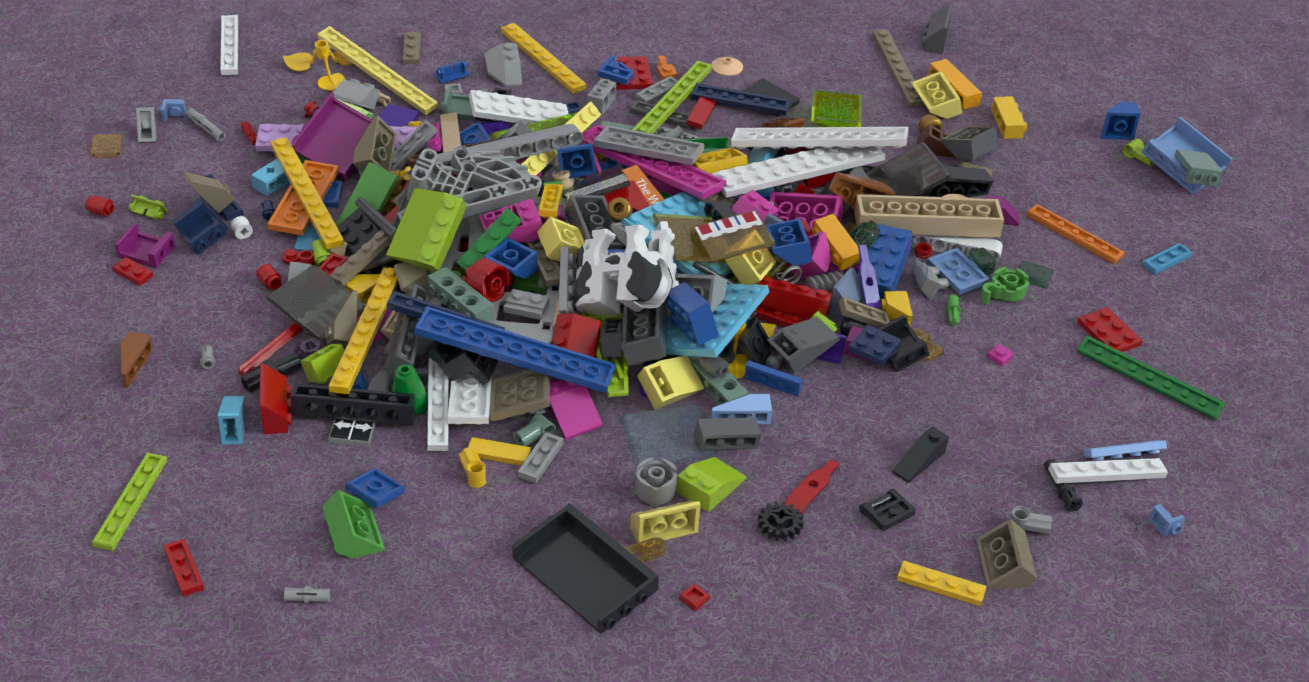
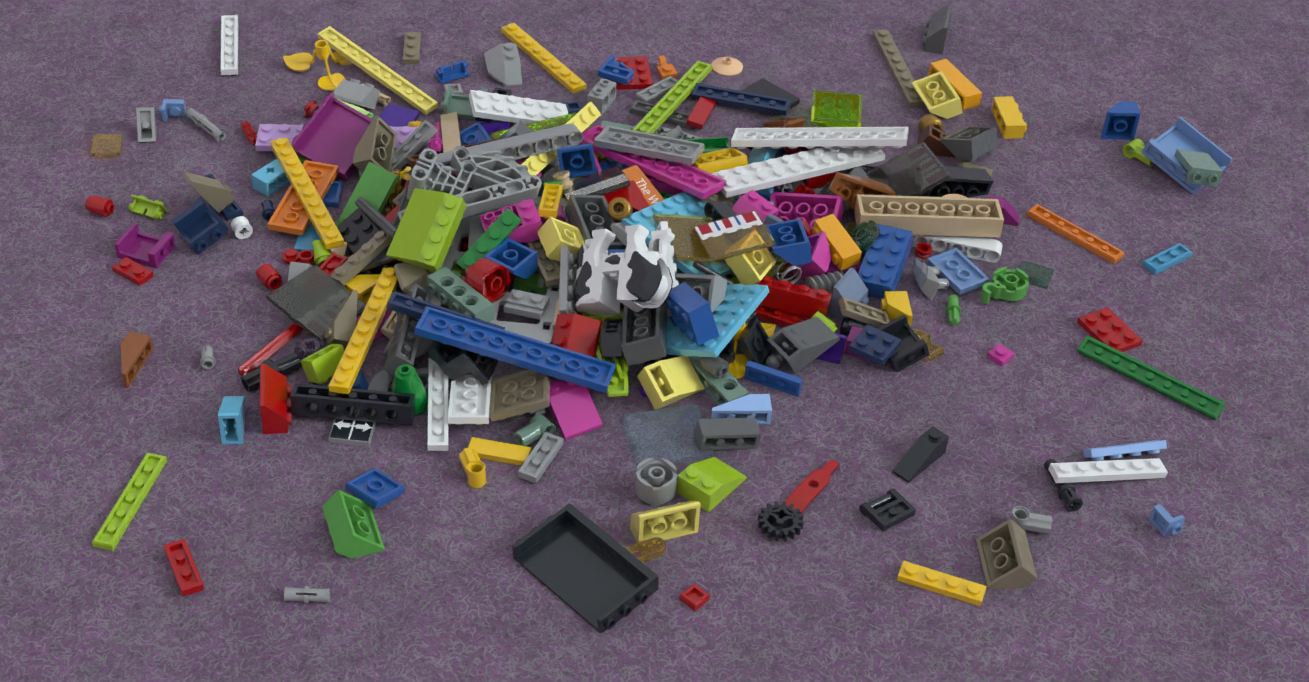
piece [858,245,881,309] -> none
clear green brick [968,247,996,276] -> none

